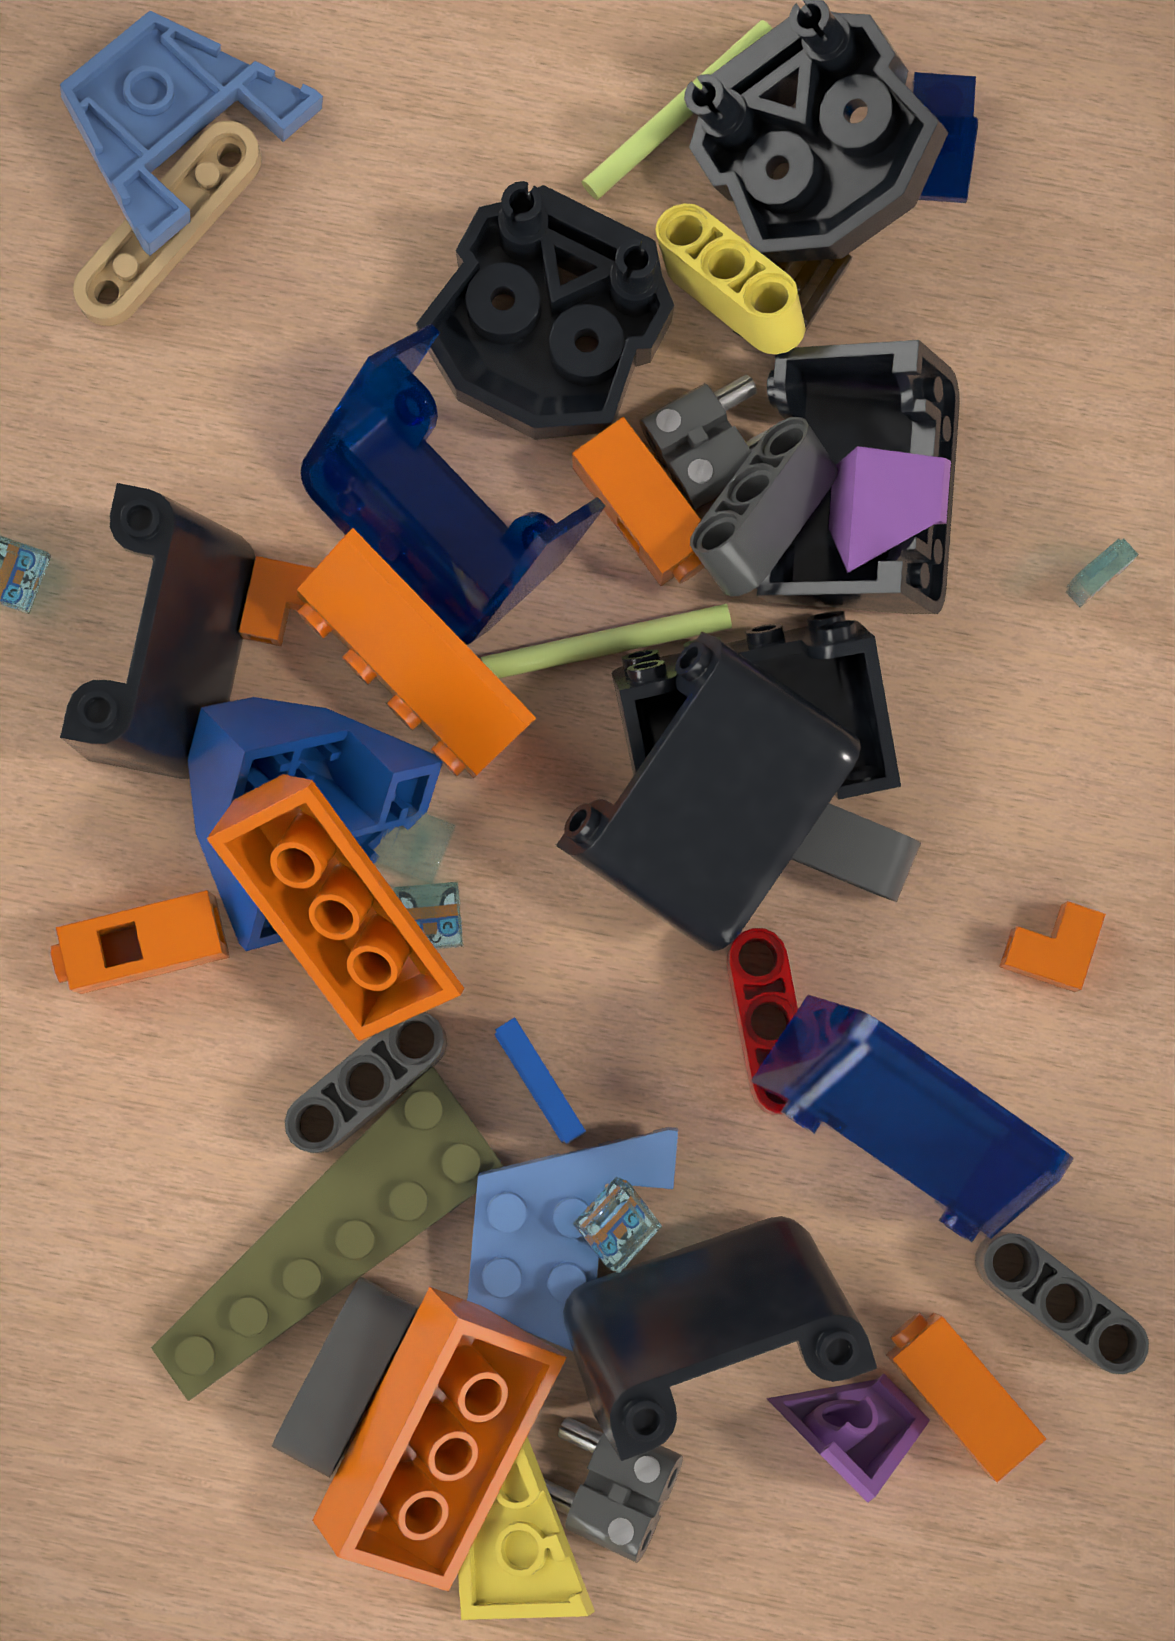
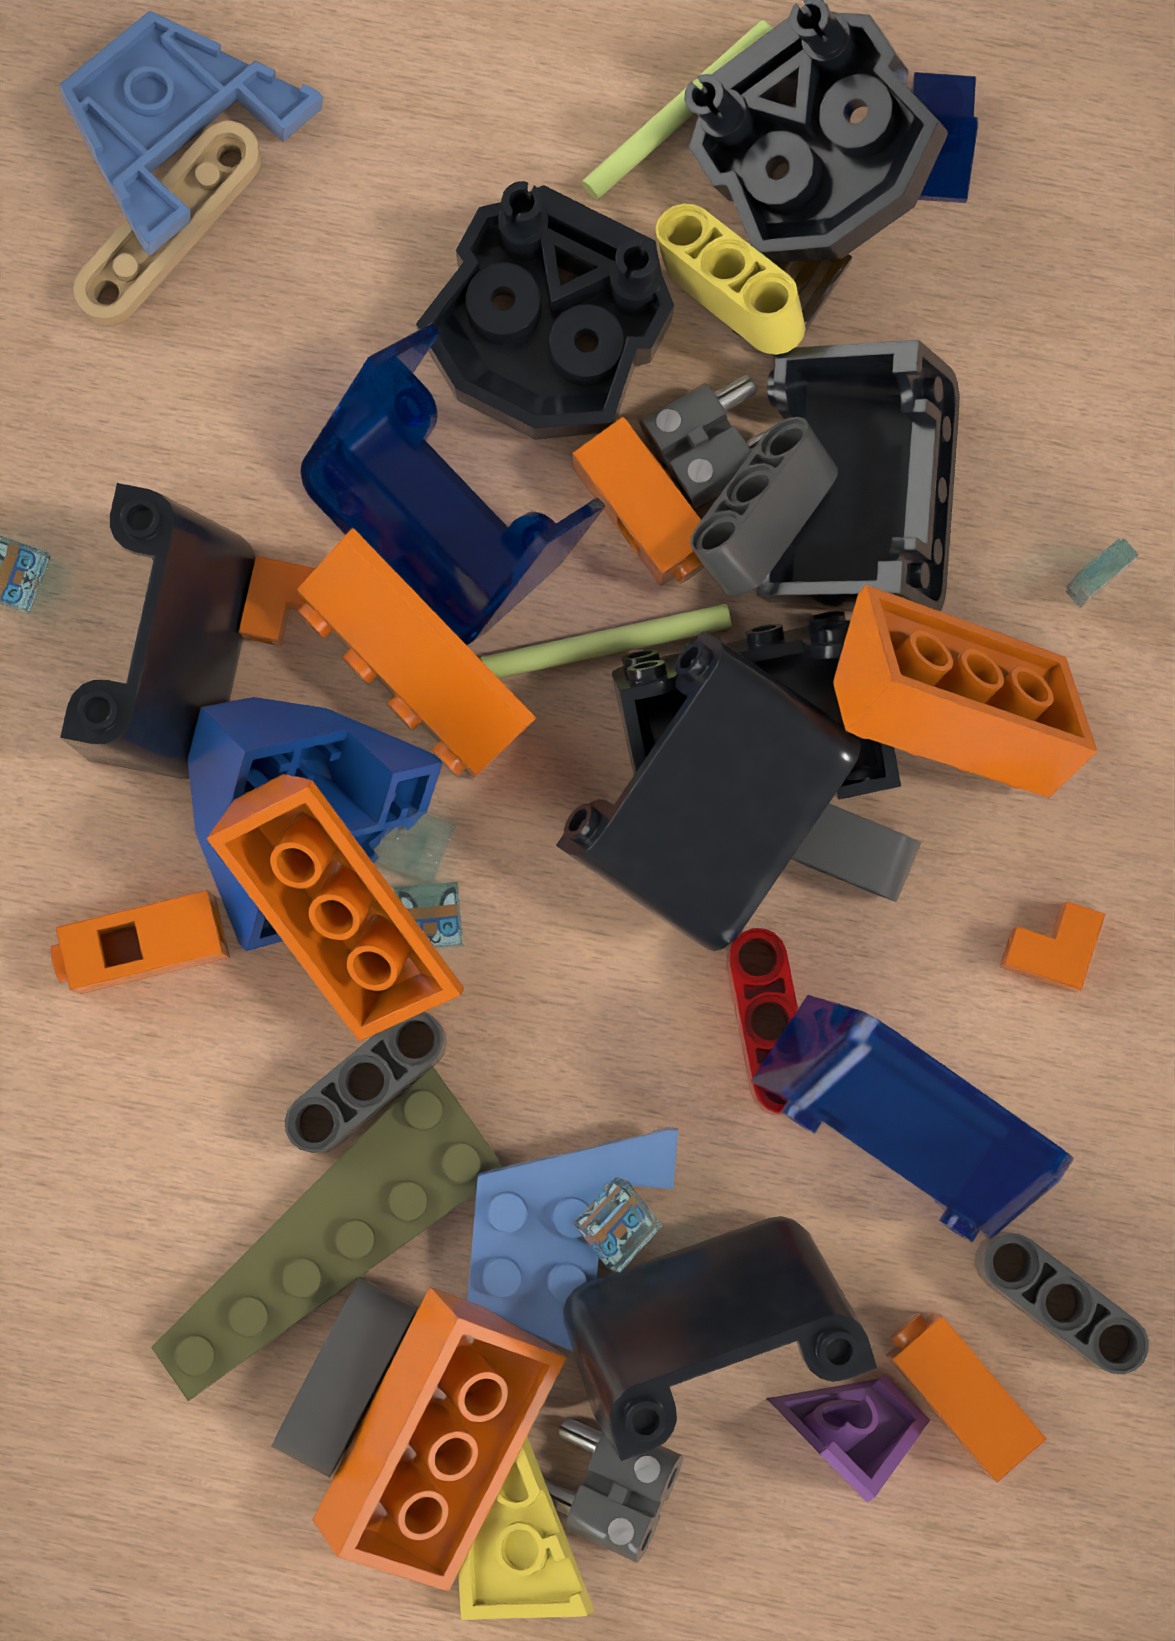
blue tile [494,1017,586,1144] -> none
medium lavender slope [829,446,951,572] -> none
none -> orange slope [833,585,1098,798]

